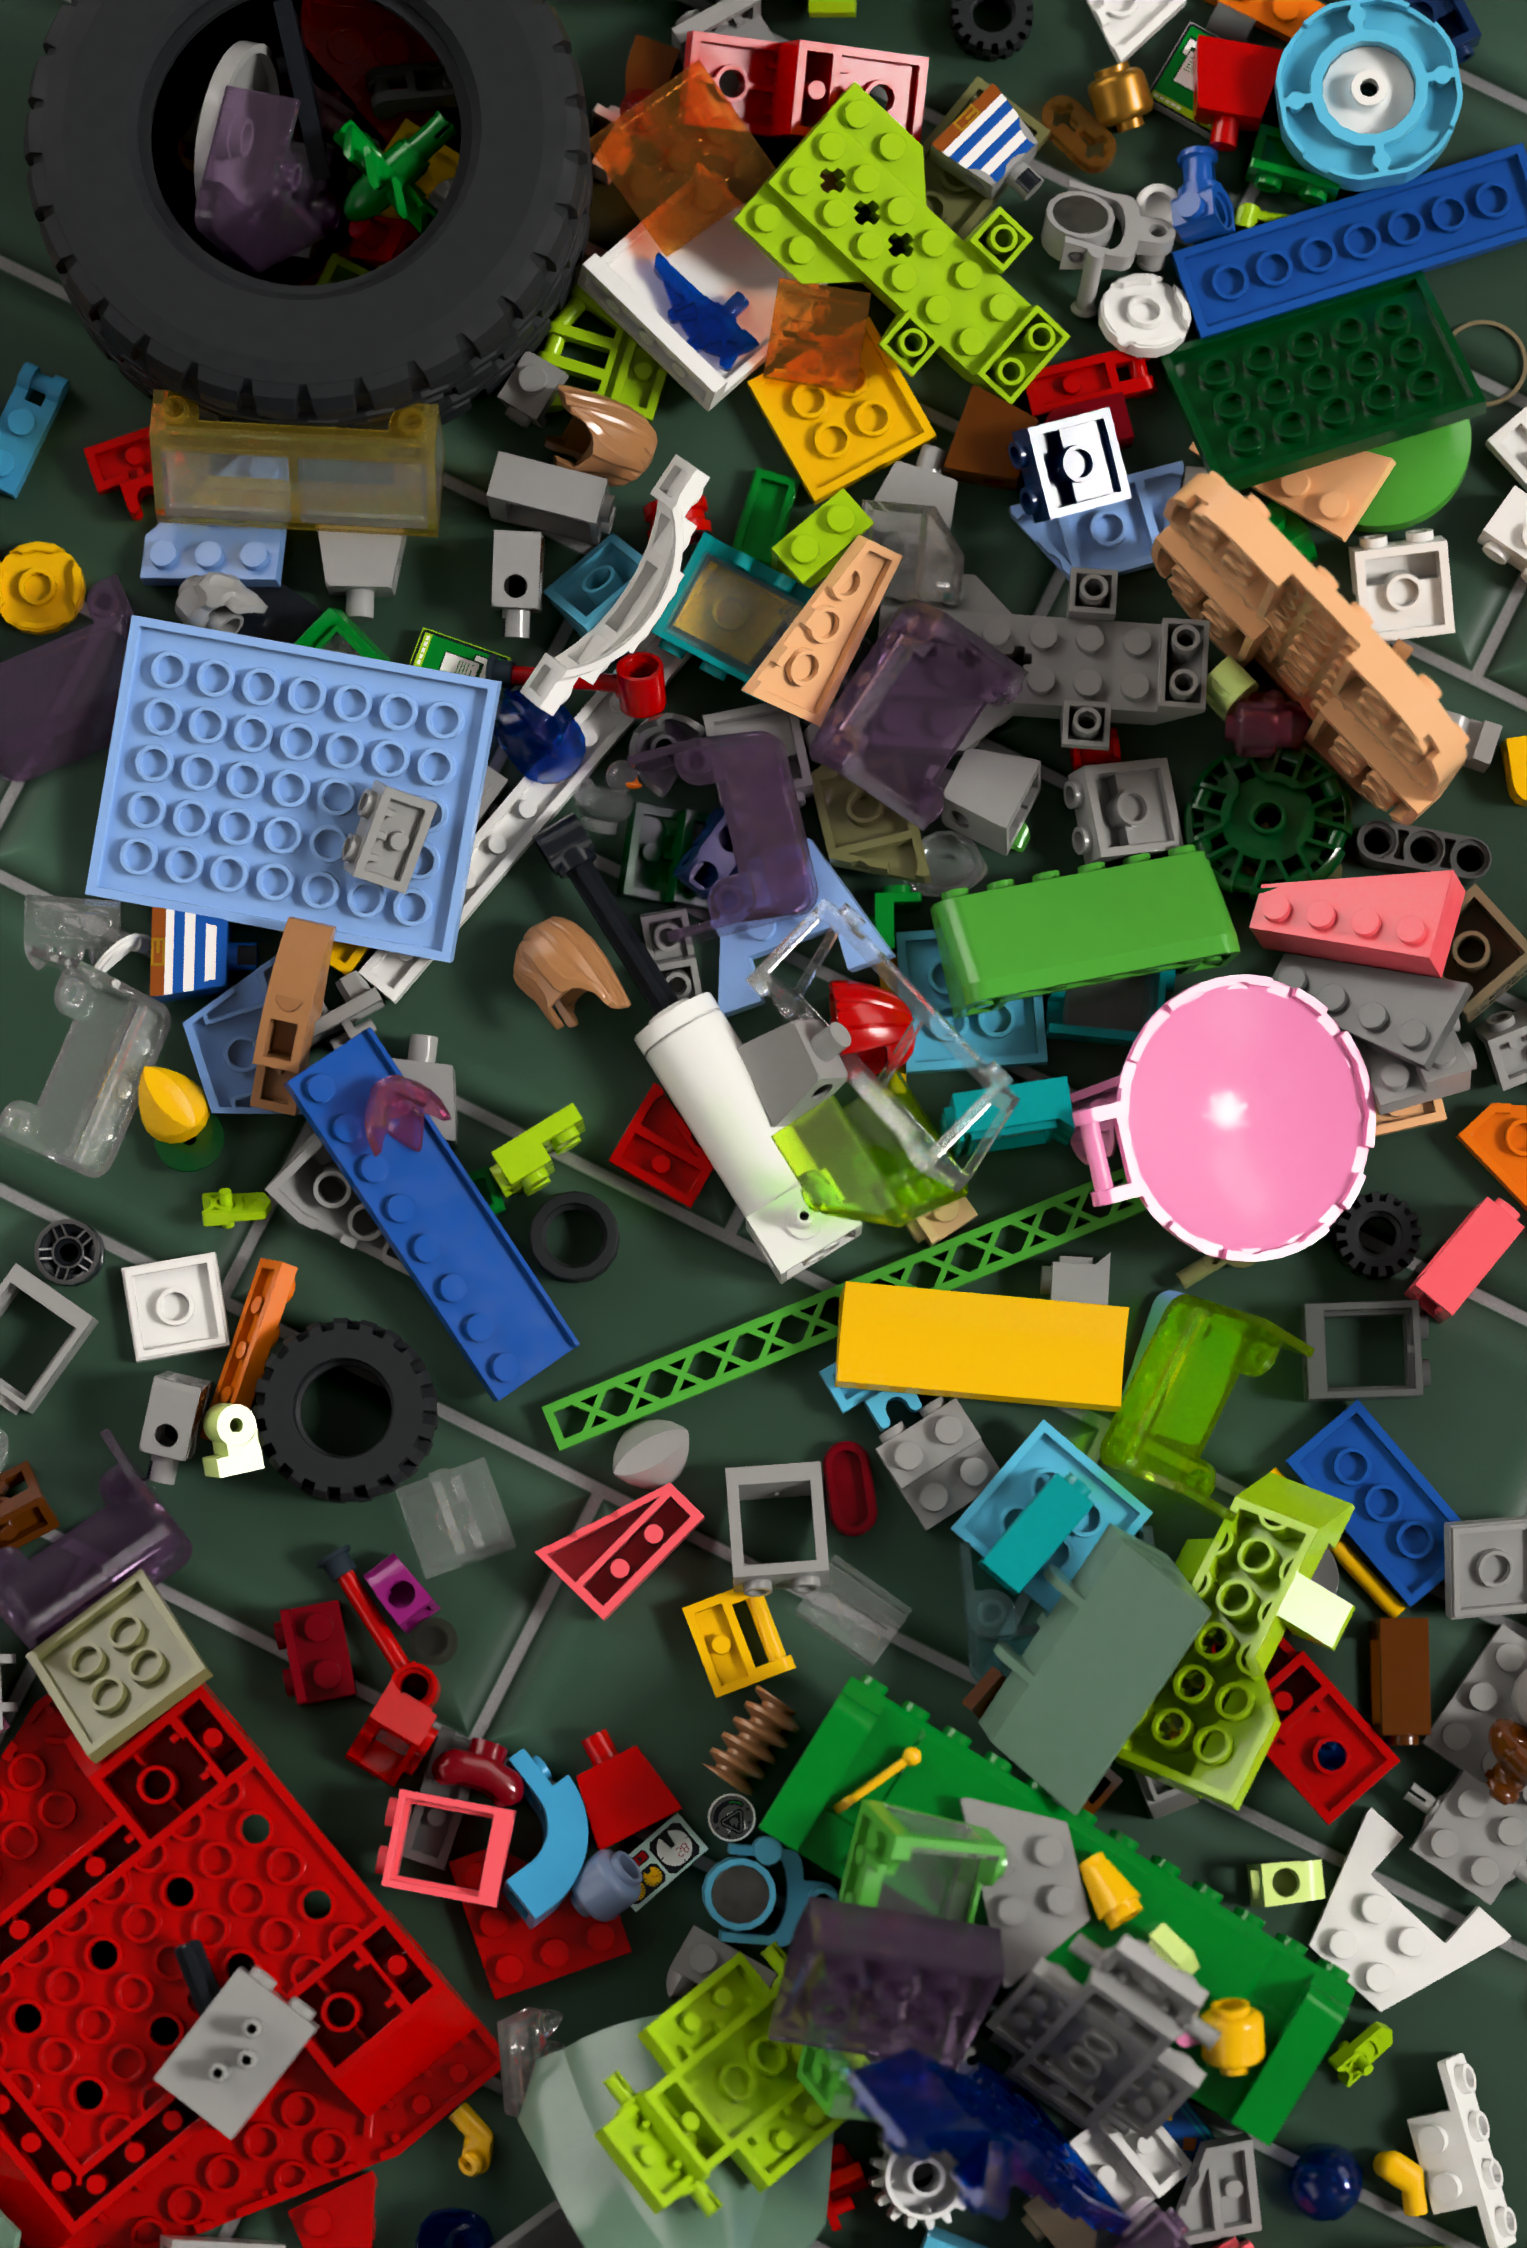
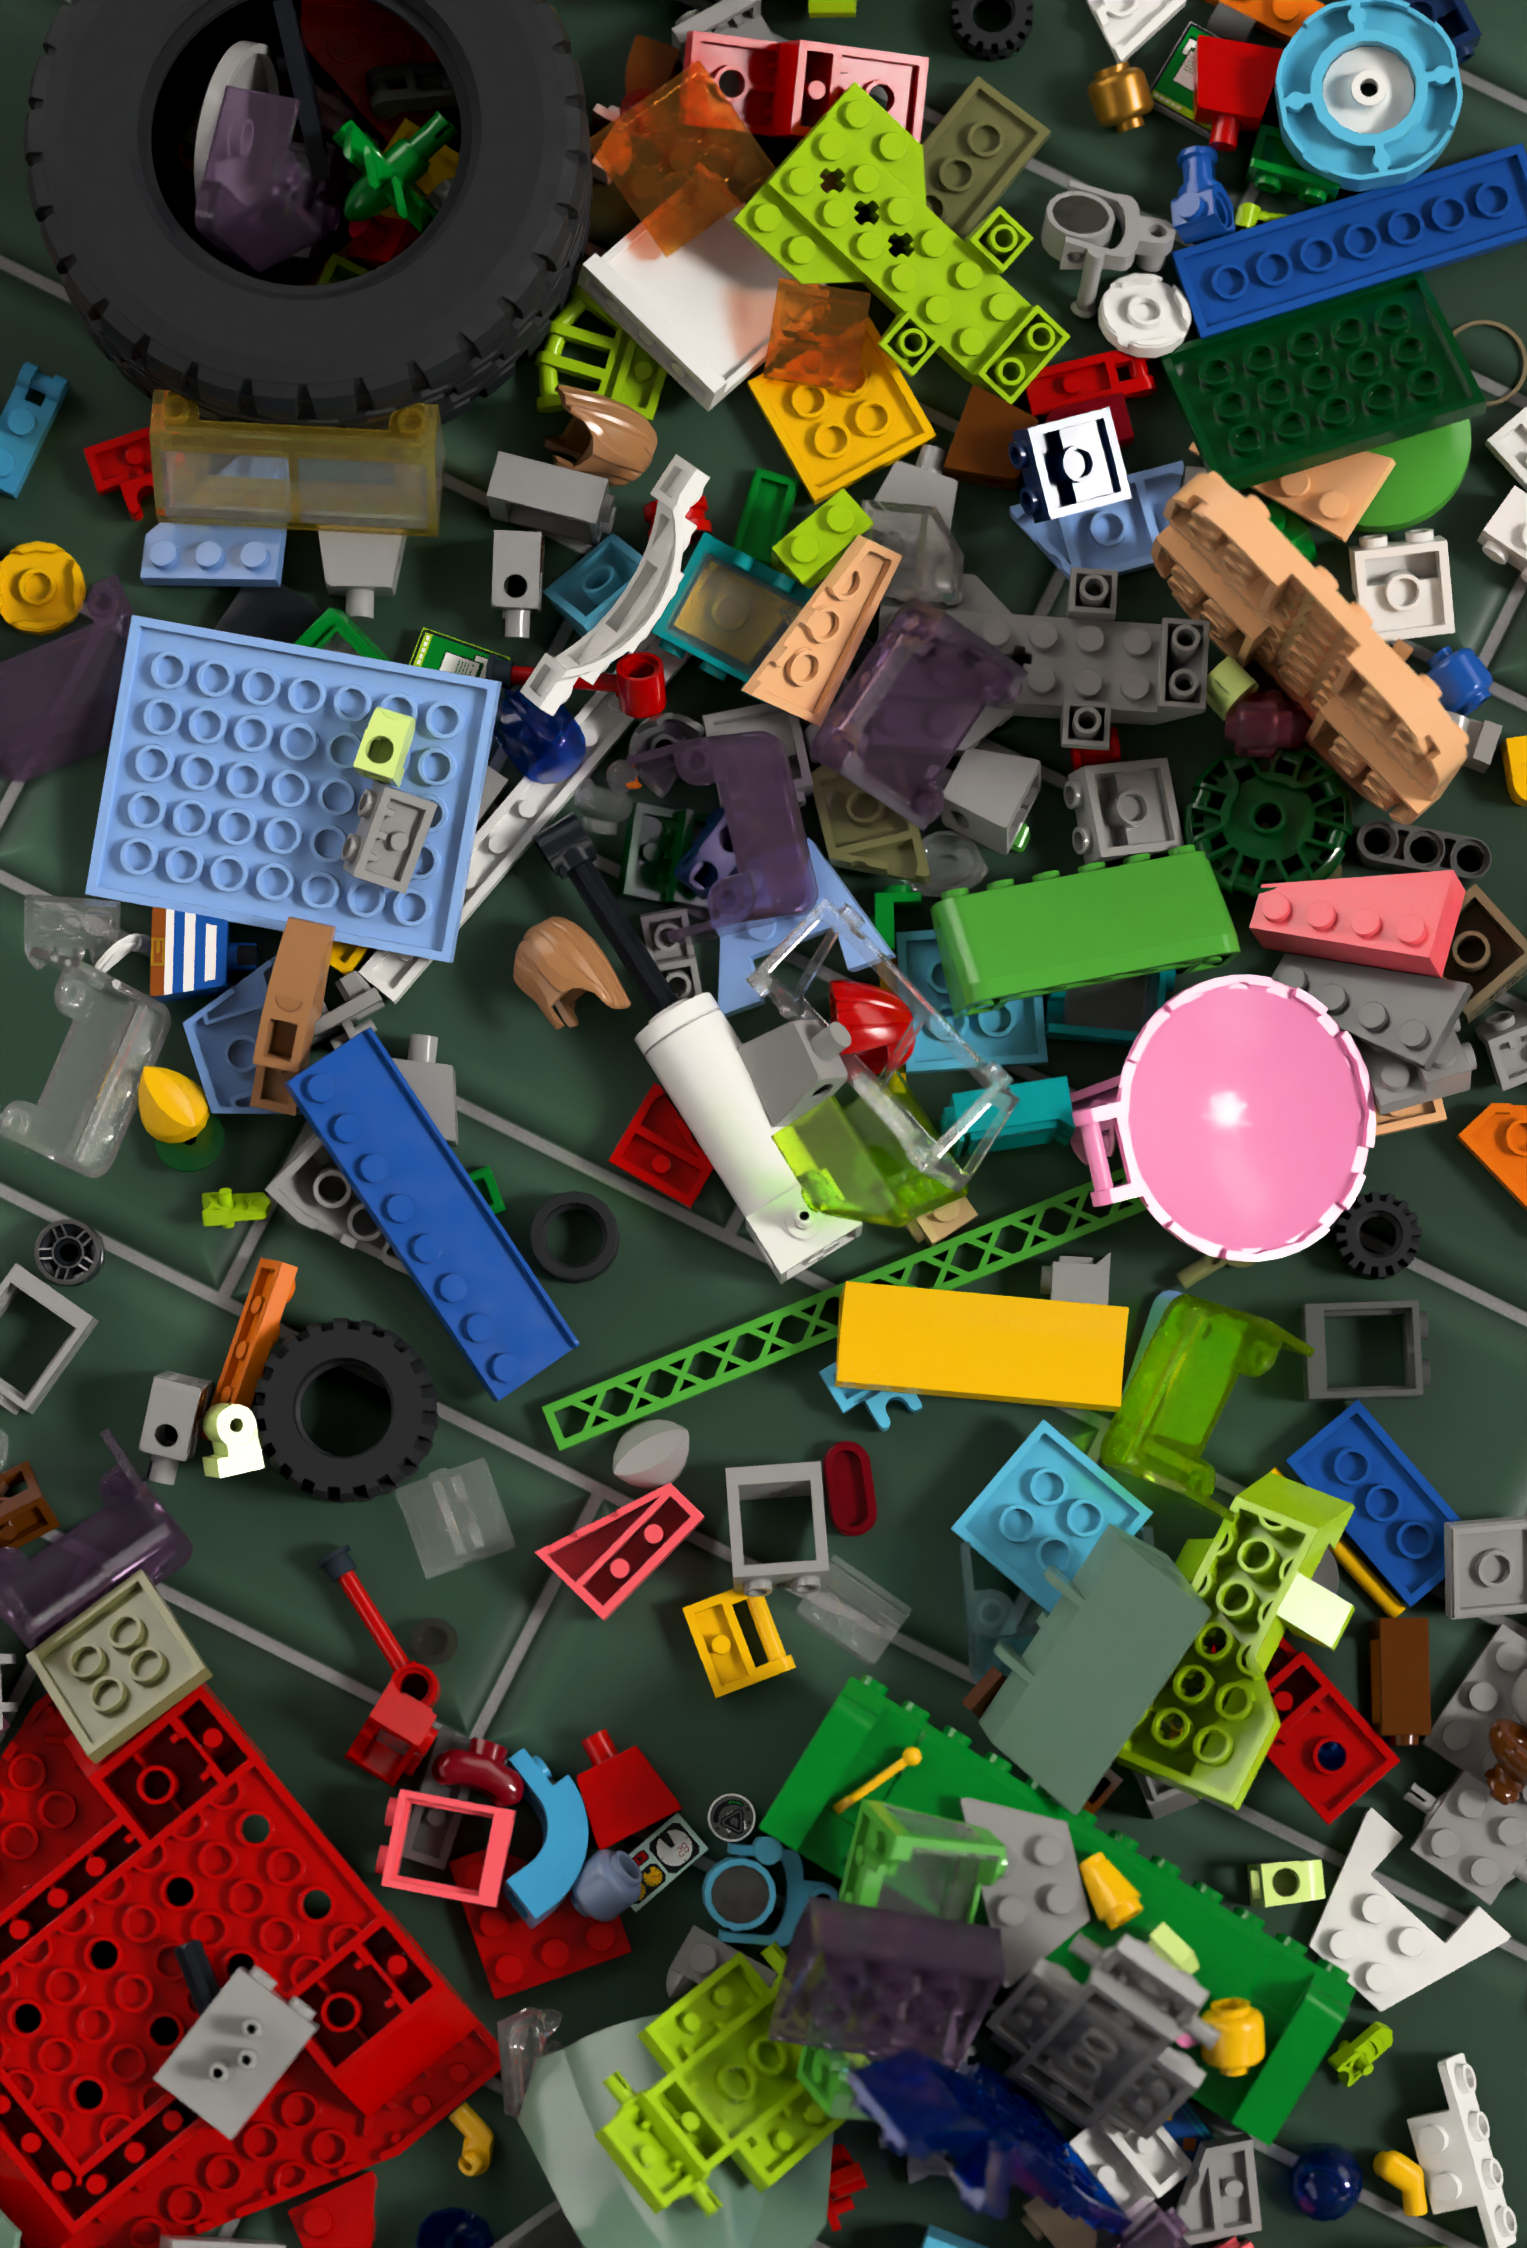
white tile [121,1252,231,1363] -> none
light grey head [174,572,268,634] -> none
dark red bracket [273,1600,357,1705] -> none
magenta leg [363,1552,441,1634] -> none
clear pink piece [364,1075,452,1157] -> none
lime plate [489,1103,586,1198] -> none
light grey bracket [497,351,569,429] -> none
clear blue piece [654,253,759,371] -> none
medium nougat piece [702,1685,800,1796] -> none
white gear [868,2124,976,2230] -> none
light grey plate [875,1396,1000,1531] -> none
torso [929,83,1044,201] -> none
teal window [977,1473,1095,1596] -> none
clear orange beam [1040,95,1116,174] -> none
white tile [1136,183,1178,225] -> none
coral window [1404,1197,1525,1324] -> none
none -> yellowish green leg [353,706,416,788]
none -> blue head [1426,646,1493,716]

